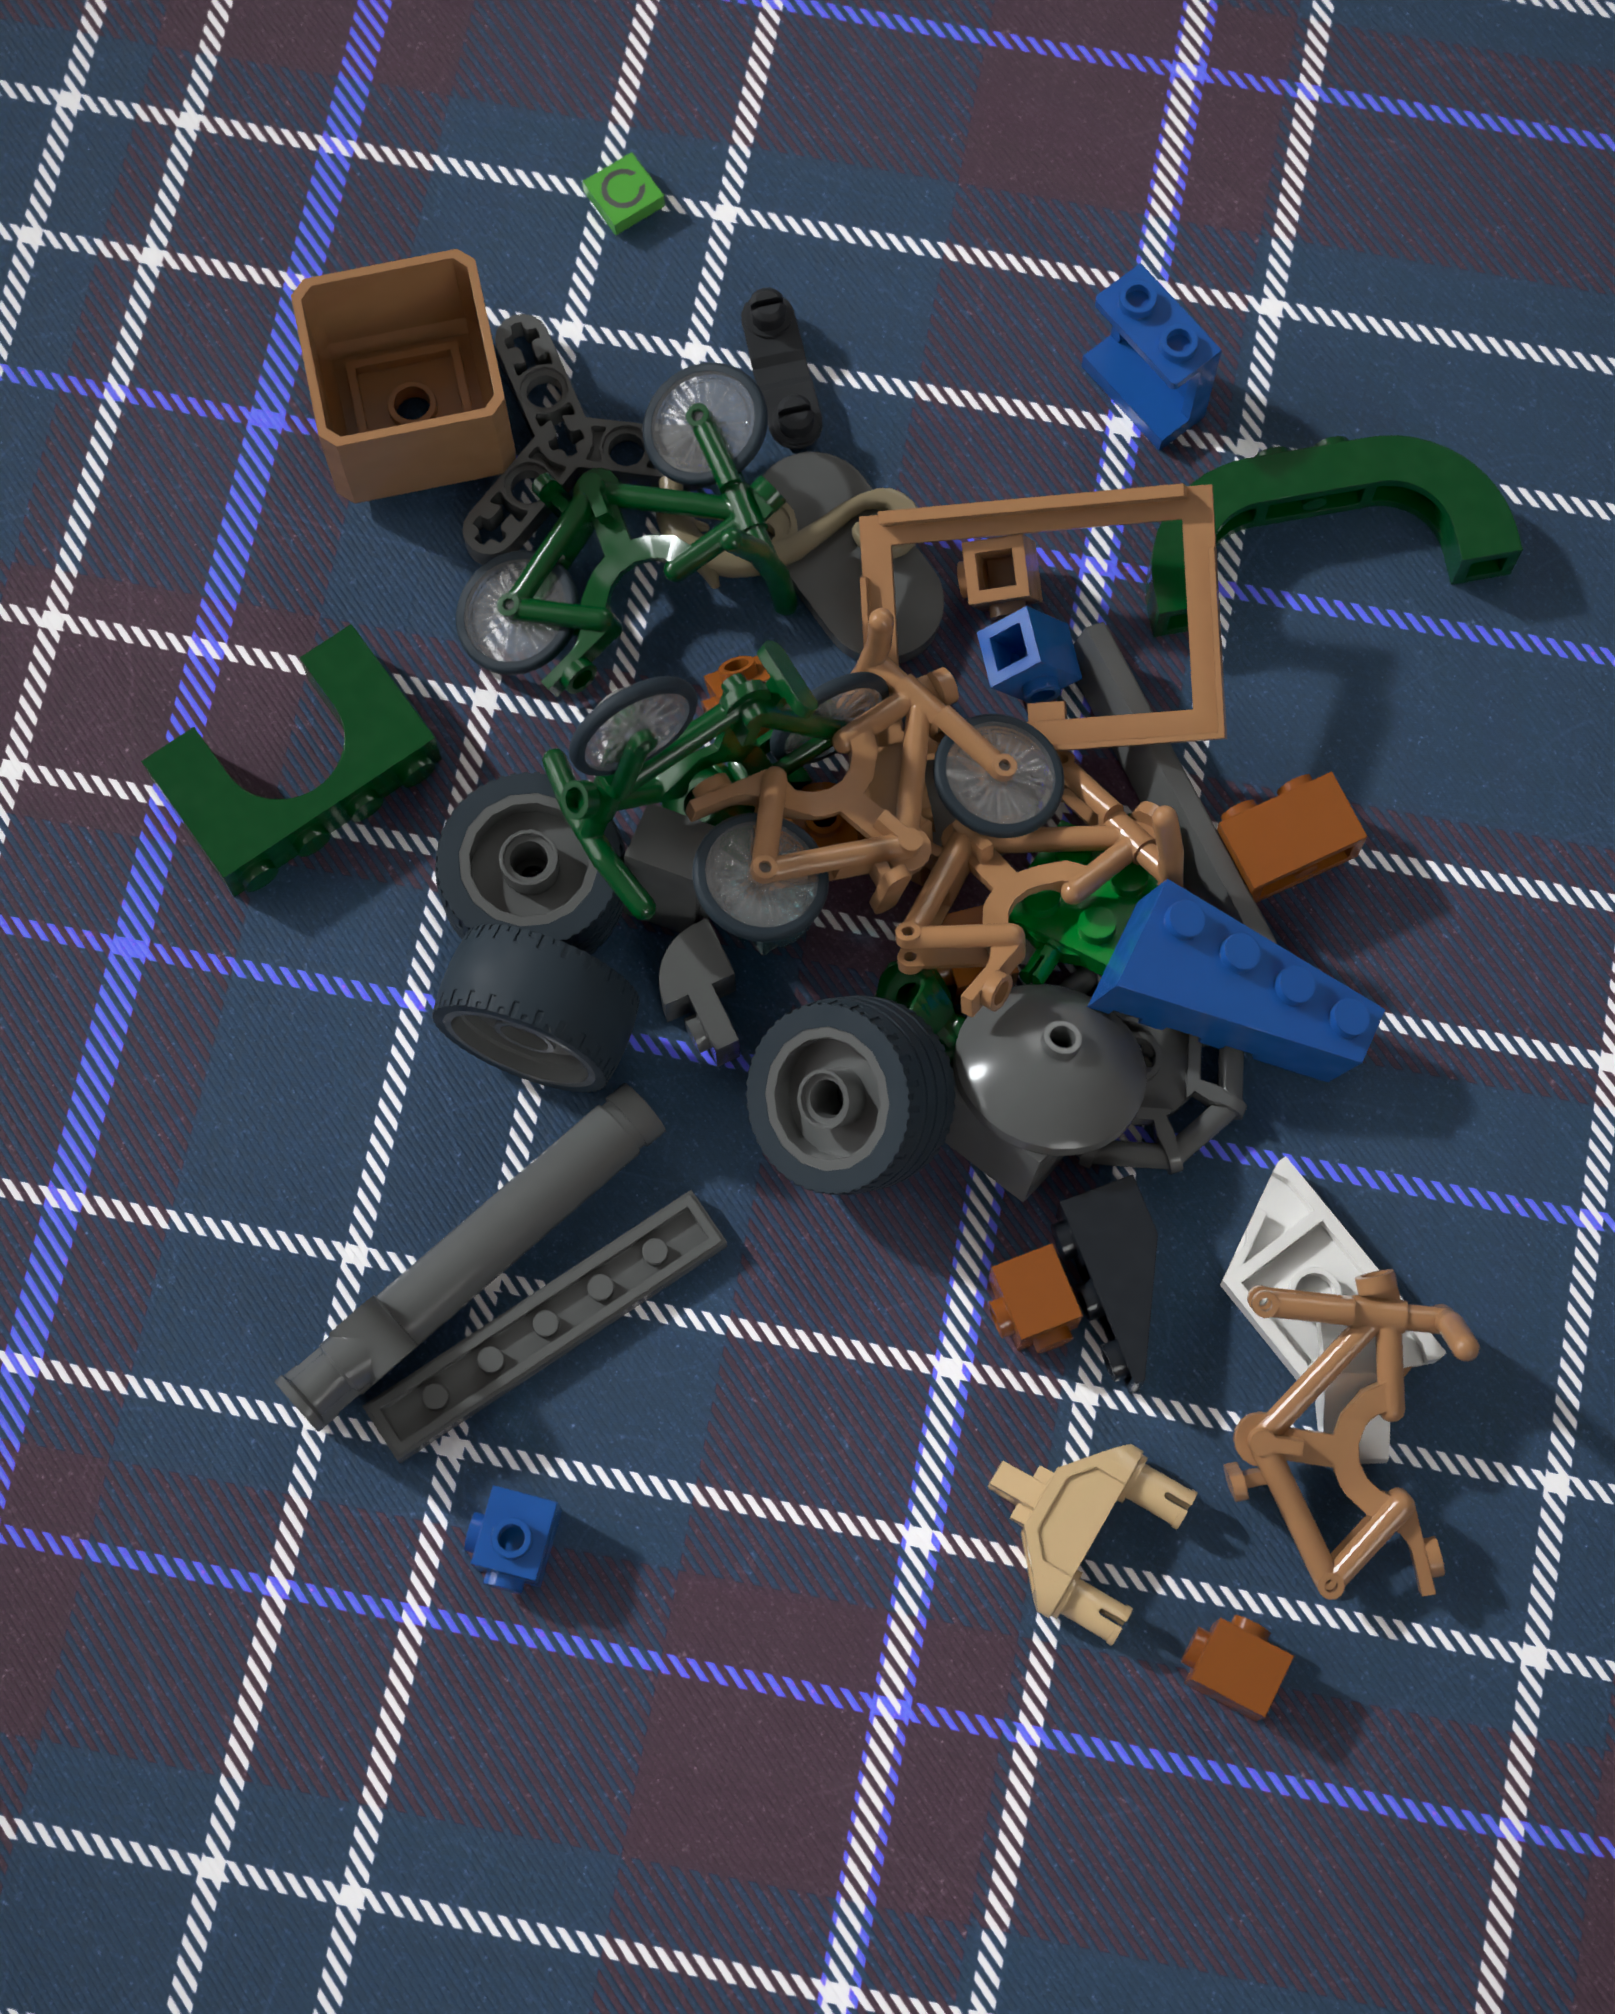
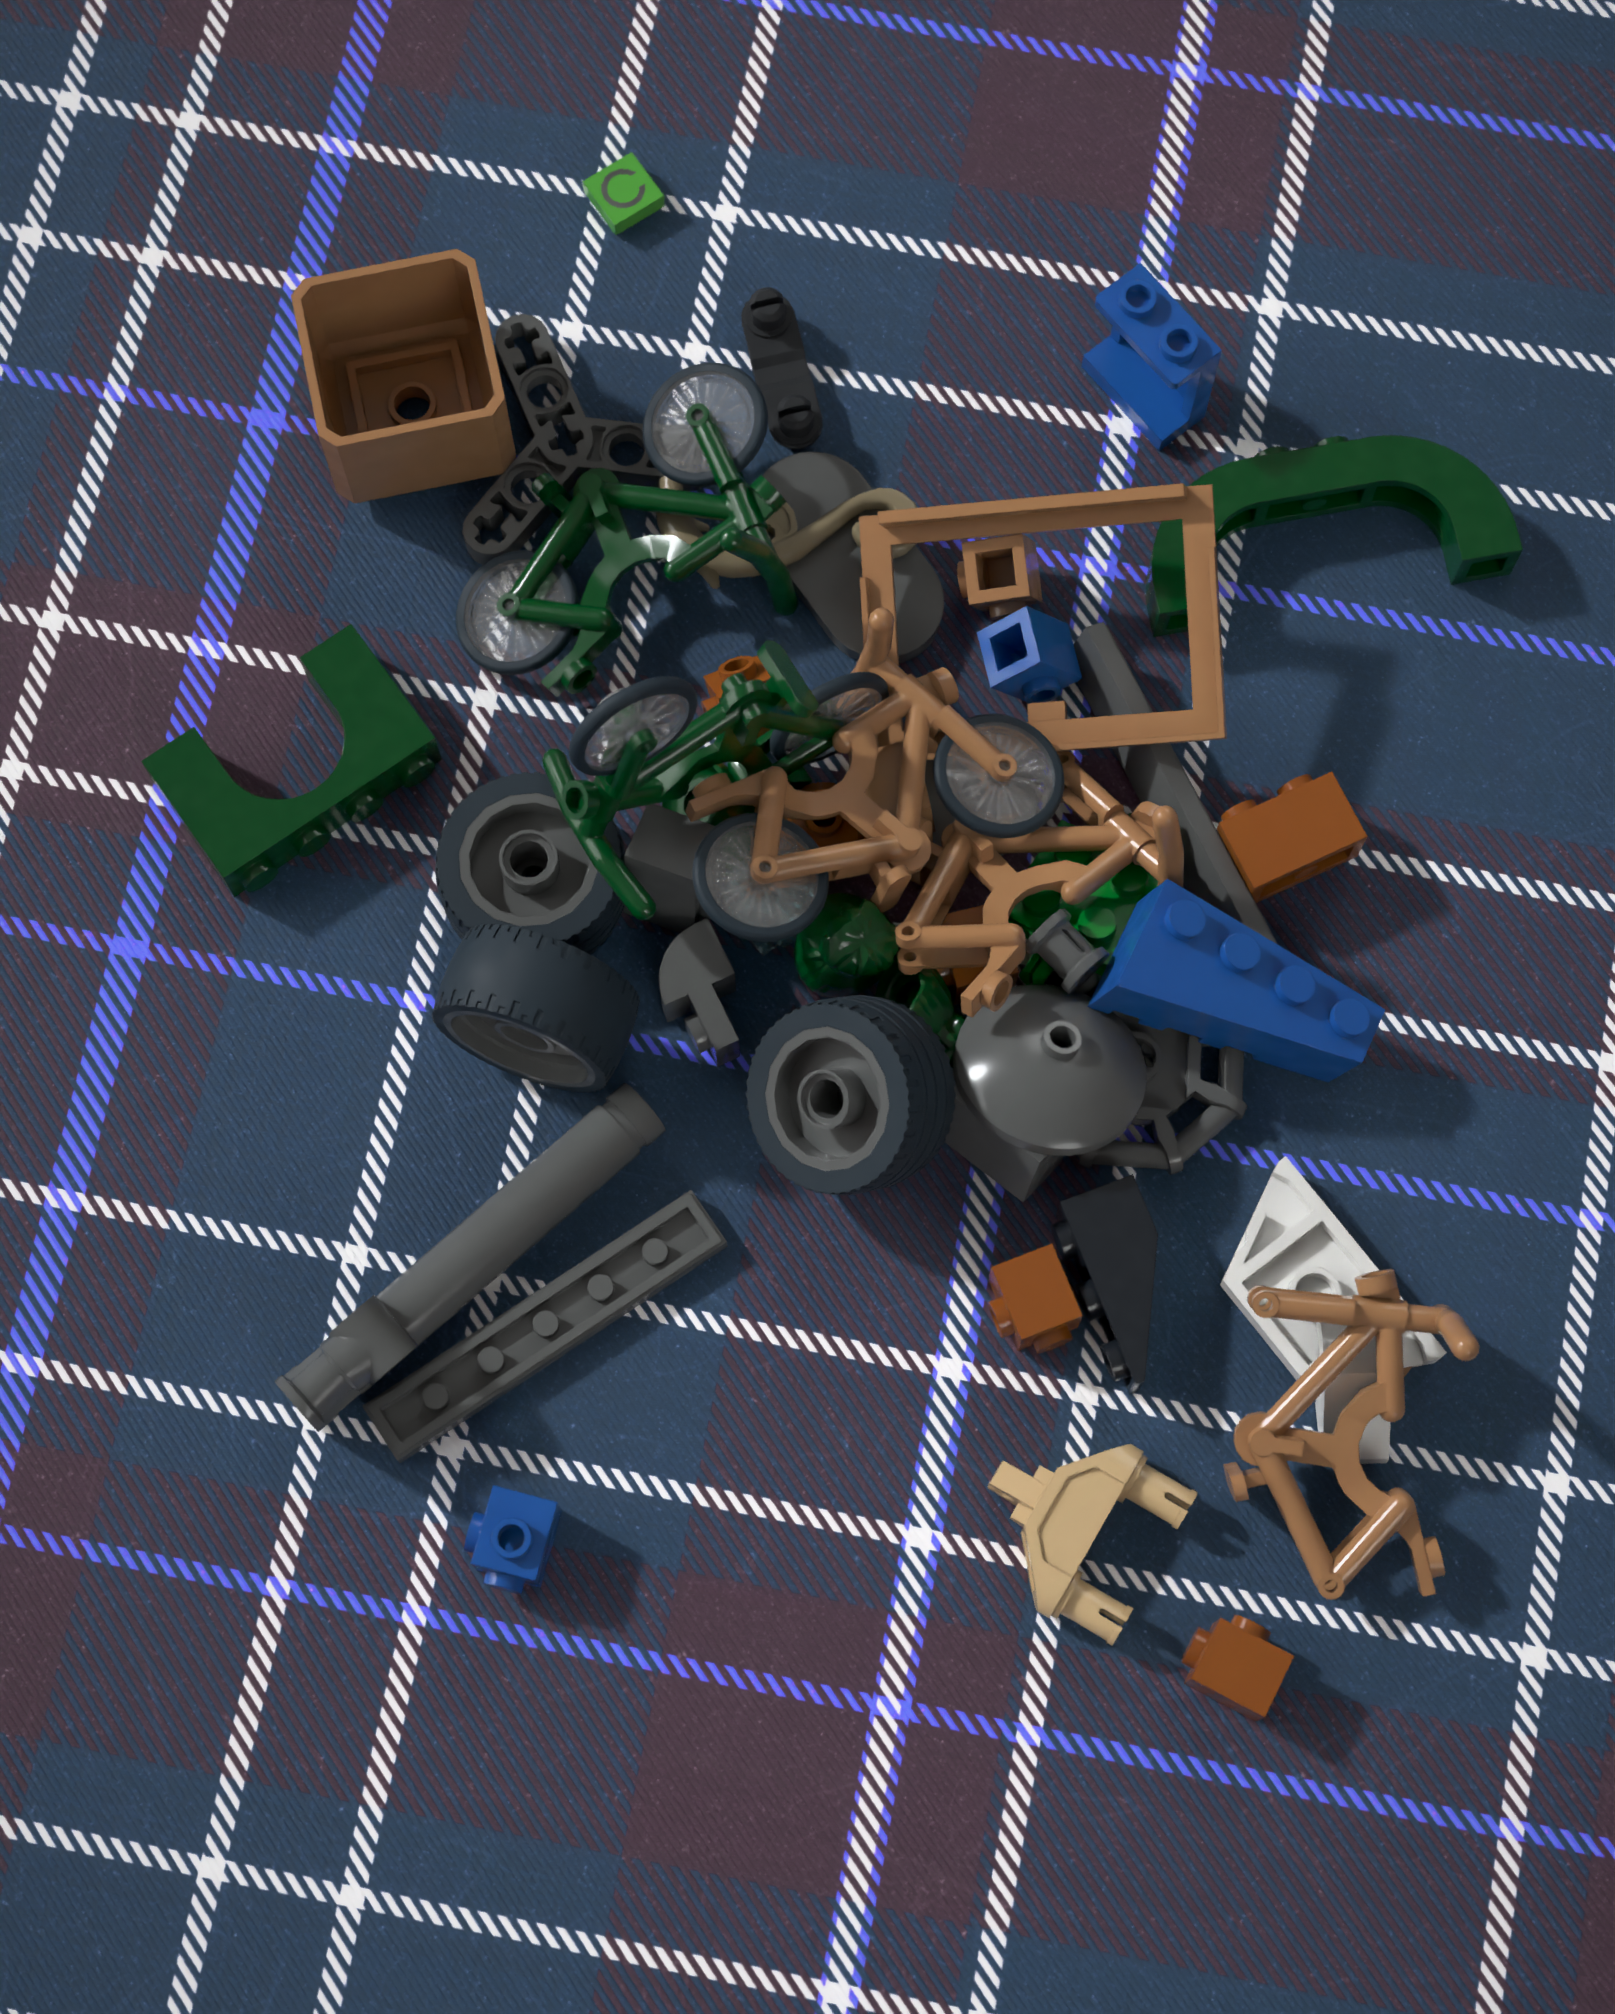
none -> dark green hair [794,893,899,998]
none -> dark grey bush [1026,908,1110,994]

